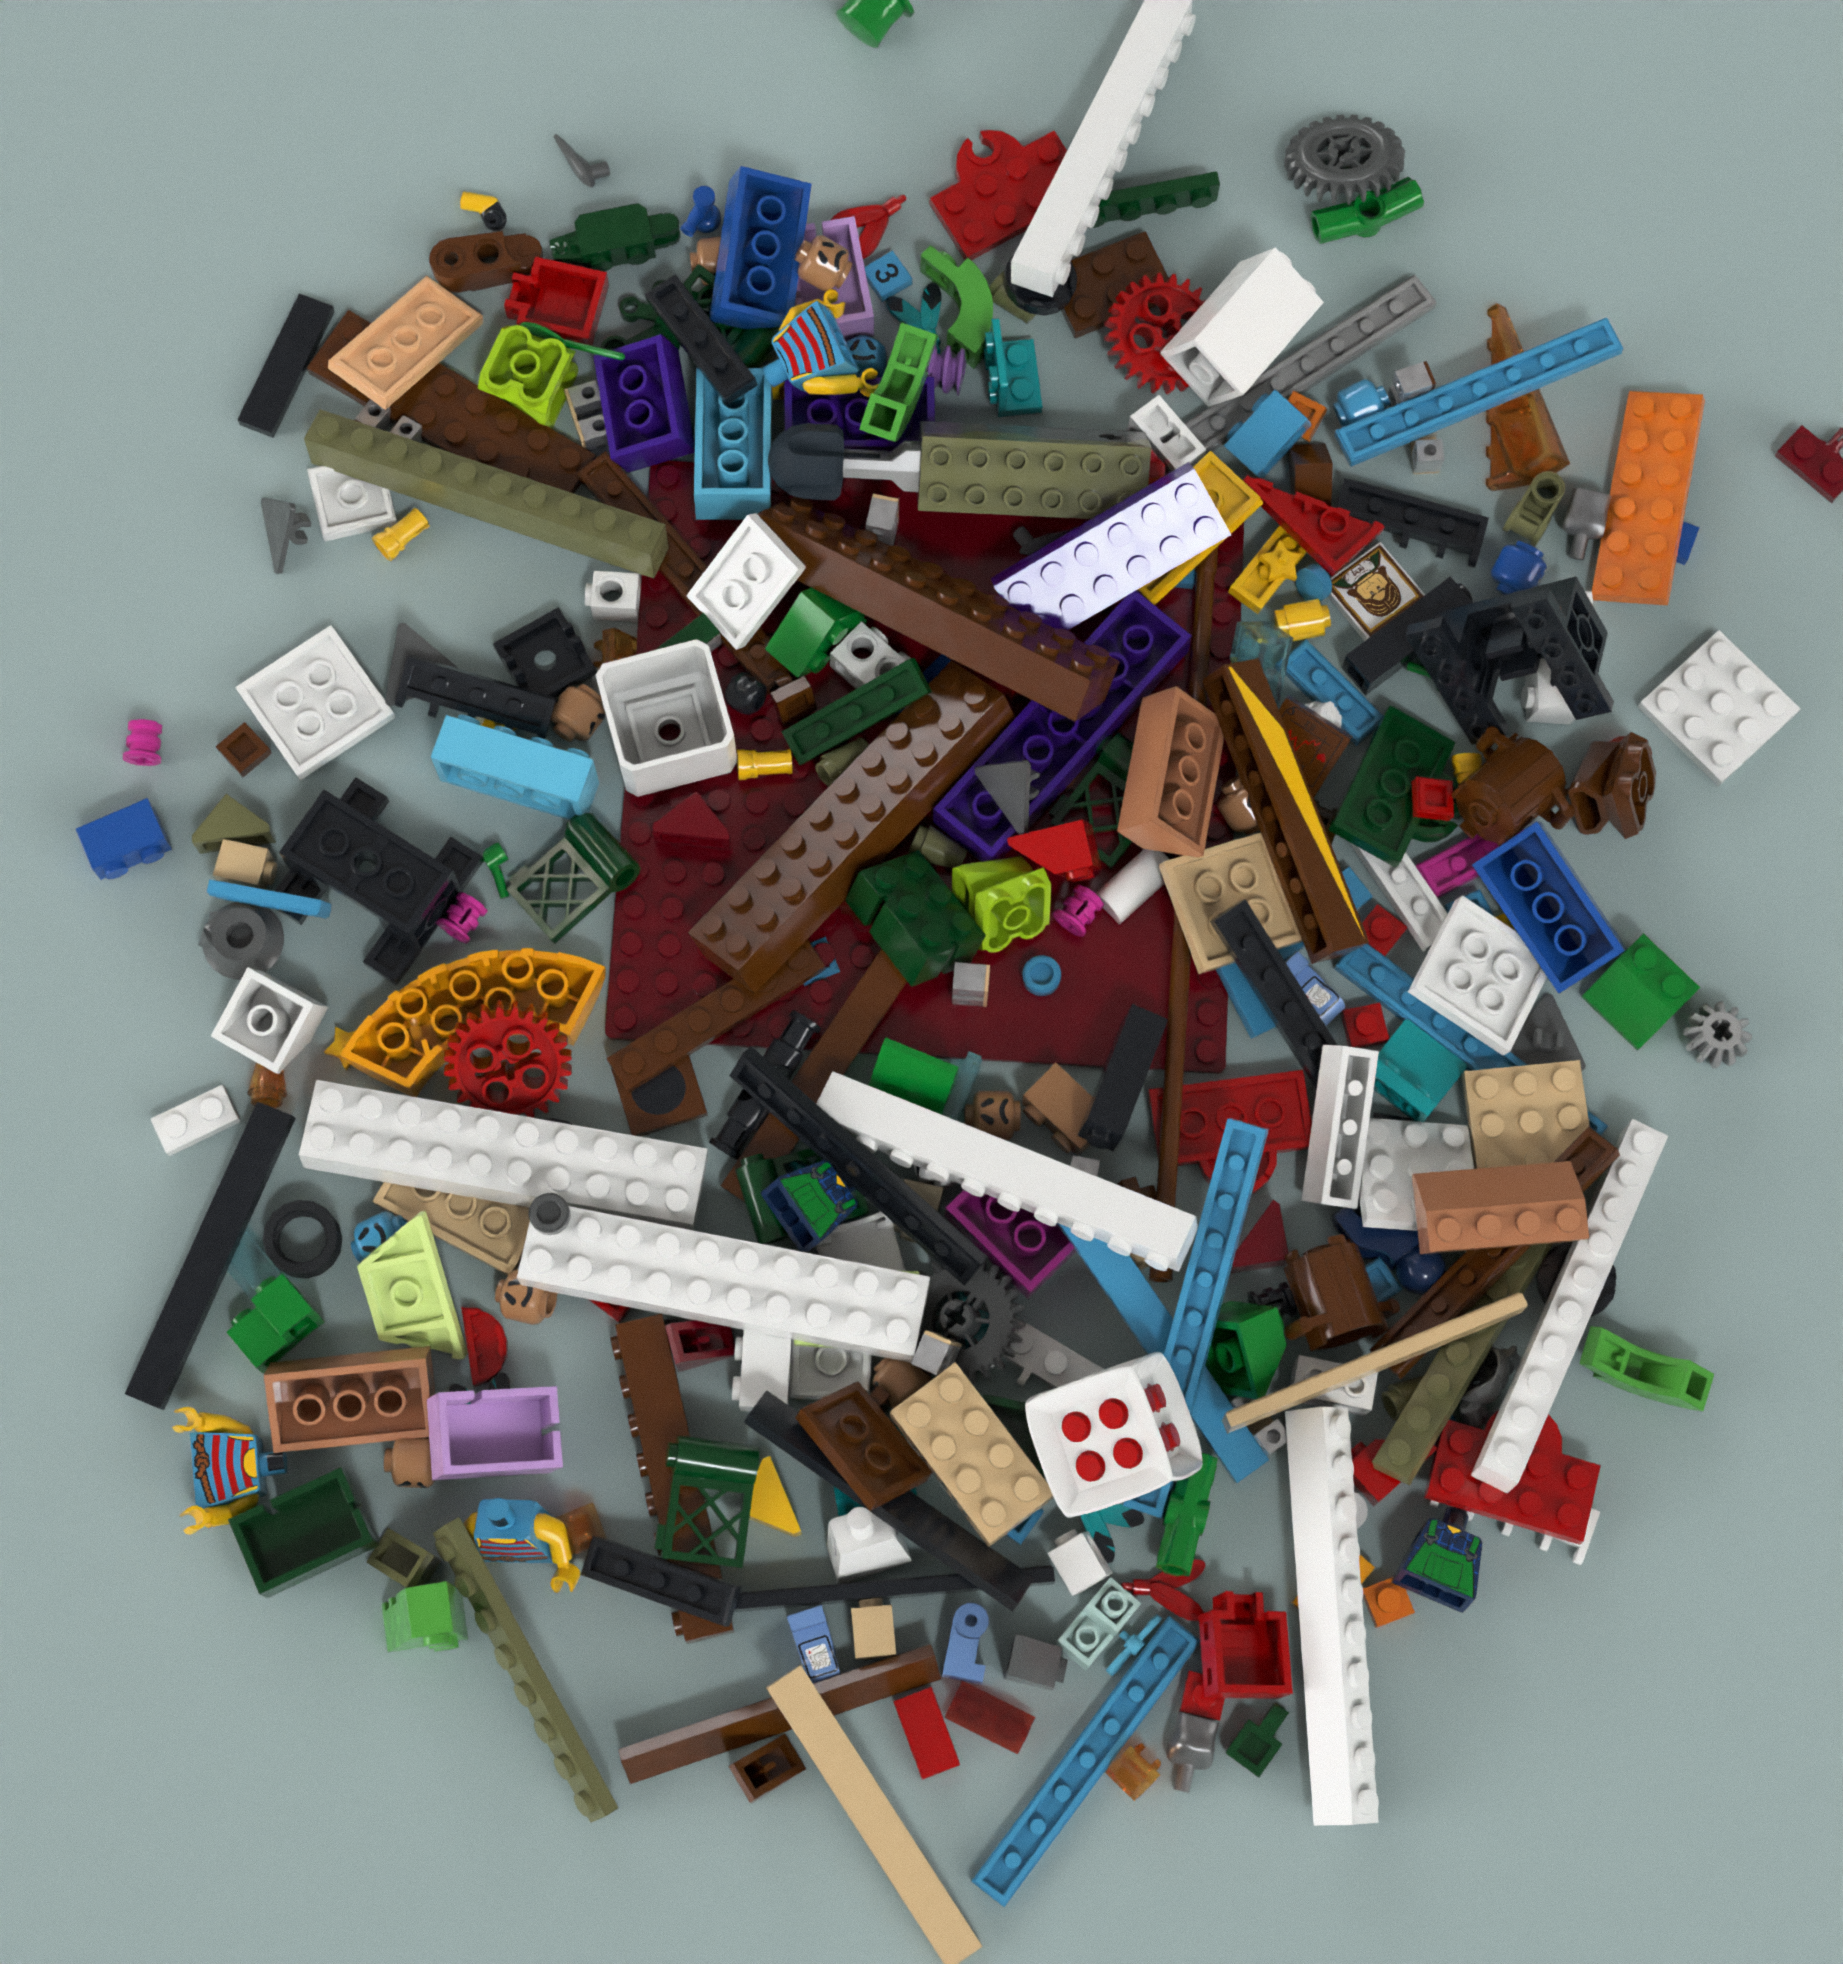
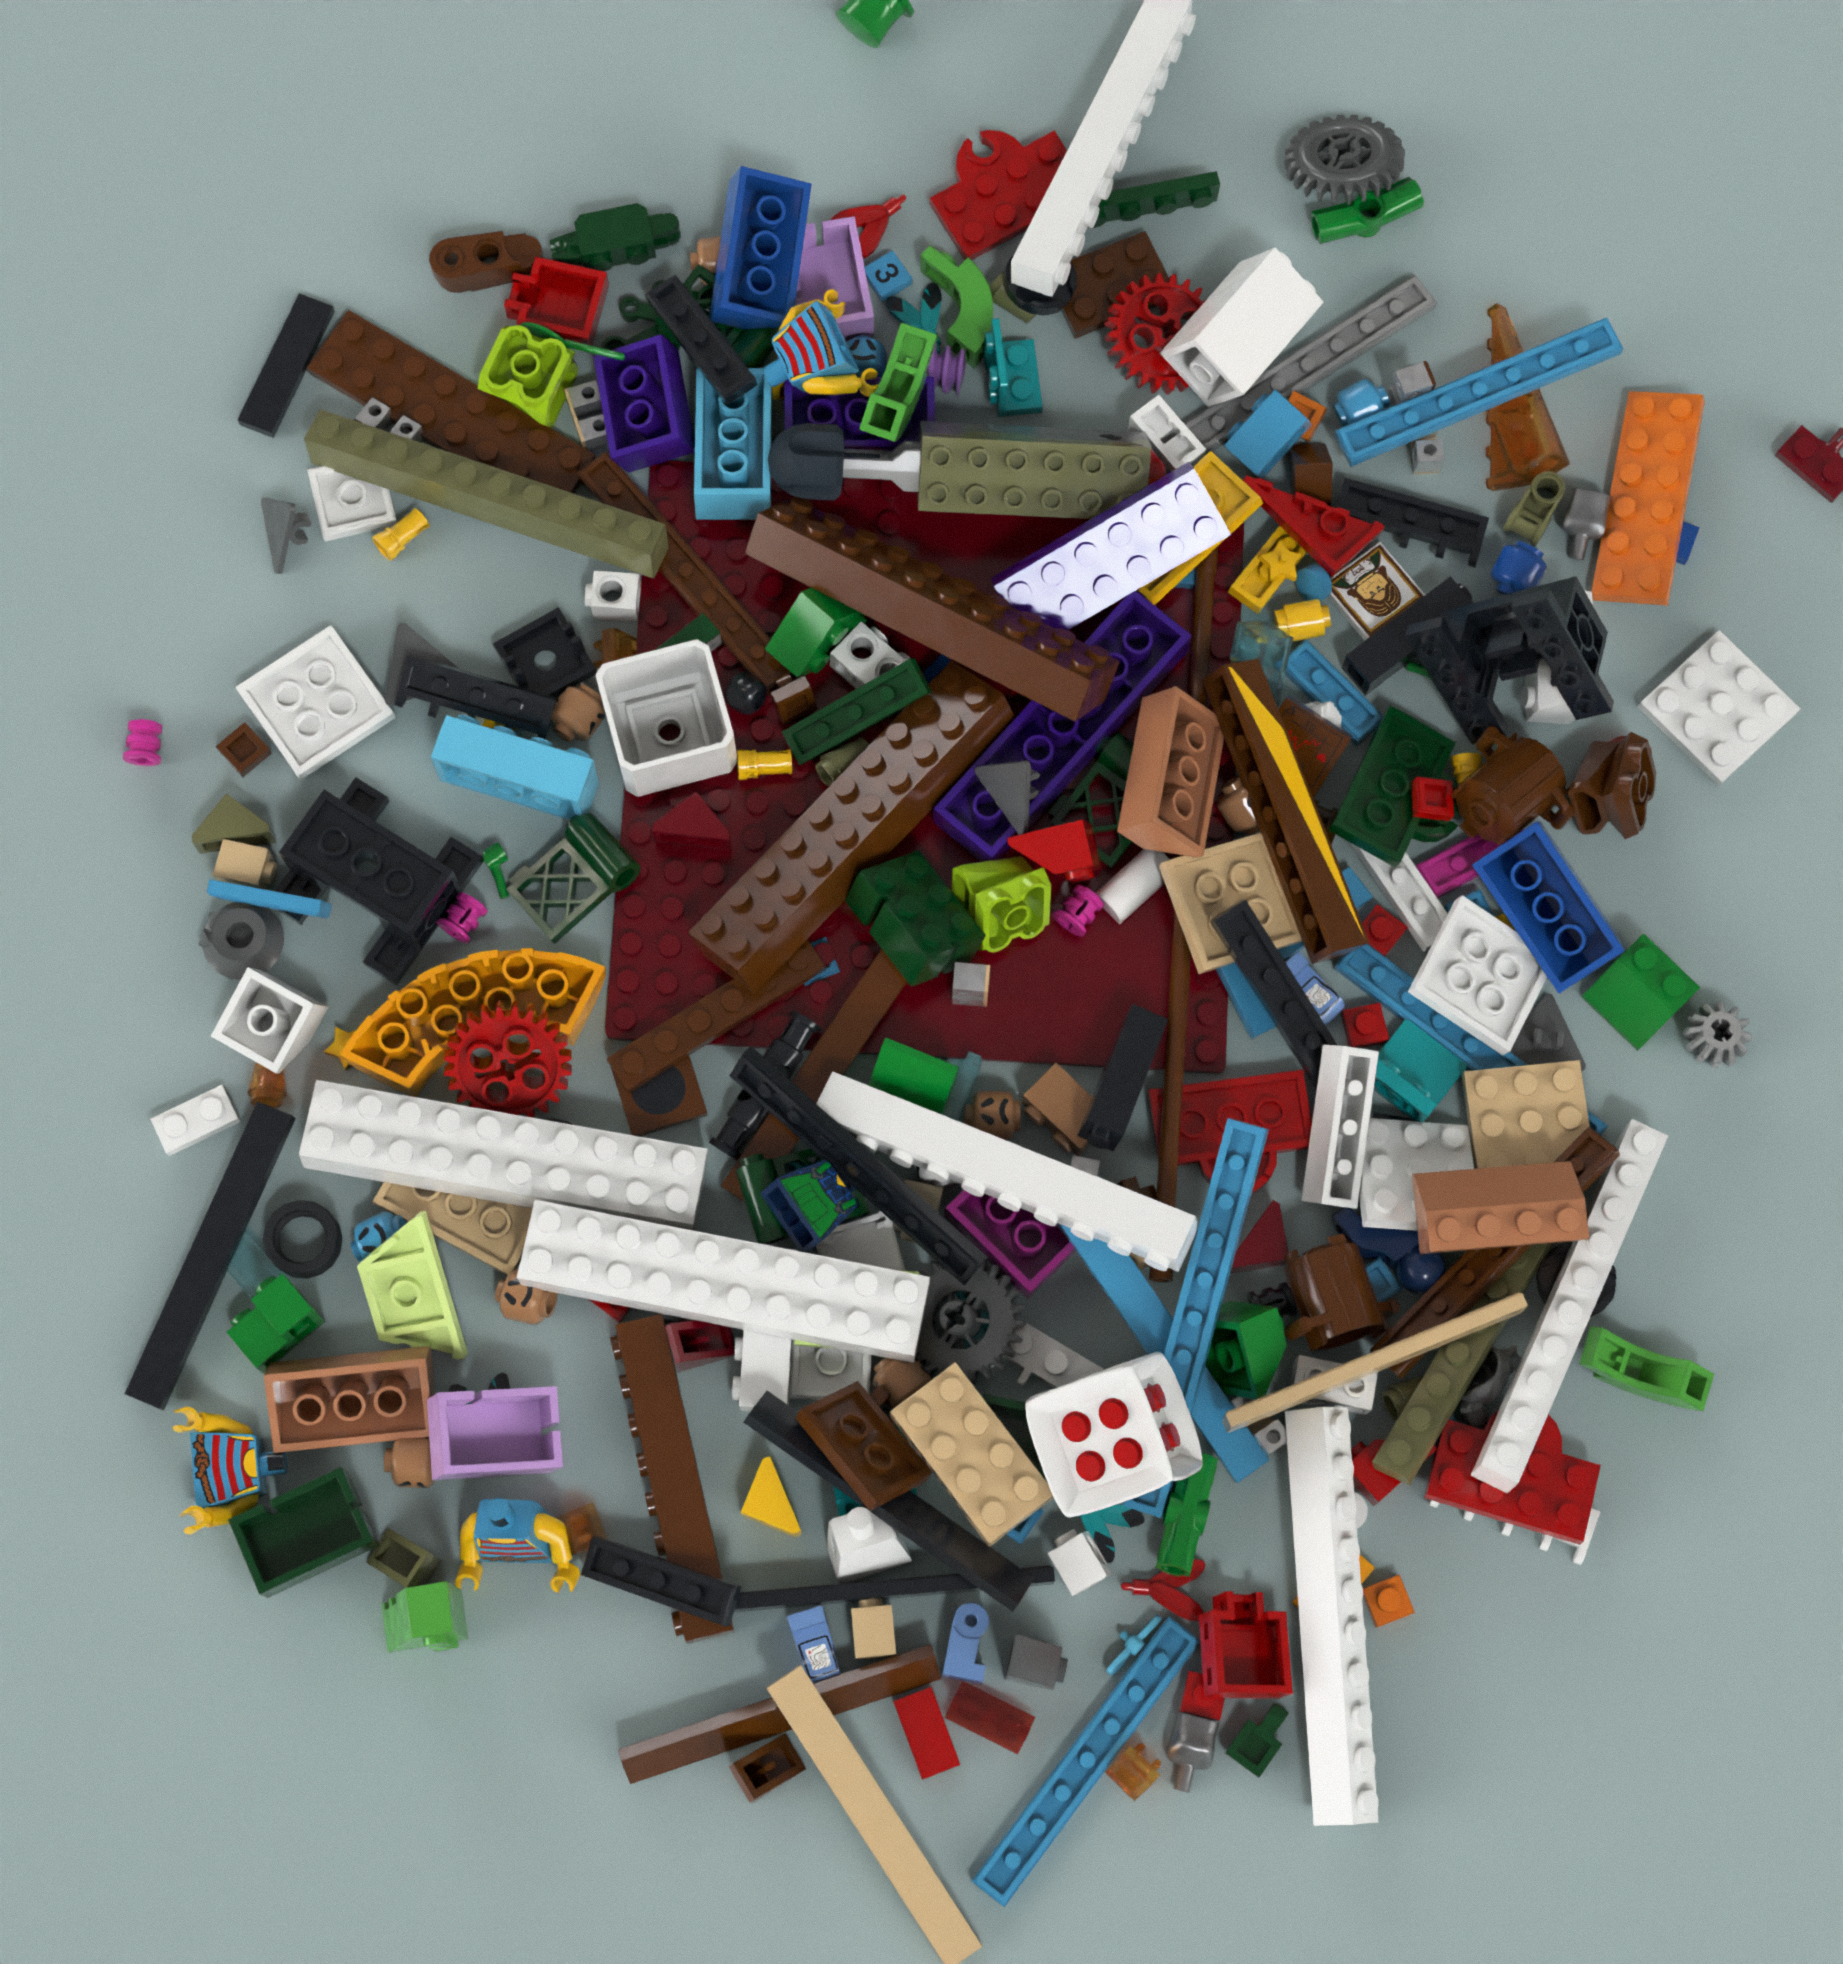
blue brick [76,798,172,880] -> none
light nougat tile [328,276,483,410] -> none
olive plate [433,1517,618,1823] -> none
arm [460,191,507,231] -> none
red tile [461,1307,508,1387] -> none
dark grey tile [529,1193,571,1235] -> none
dark grey bar [554,134,610,187] -> none
dark green piece [654,1435,759,1568] -> none
blue piece [680,186,721,237] -> none
white plate [686,513,806,650] -> none
medium nougat head [794,235,853,292] -> none
flat silver piece [866,494,899,546] -> none
olive cone [908,825,968,868] -> none
flat silver piece [911,1330,962,1375] -> none
dark grey bar [1013,526,1077,556] -> none
dark azure tile [1022,955,1061,996] -> none
light aqua slope [1055,1577,1142,1671] -> none
torso [1391,1508,1483,1613] -> none

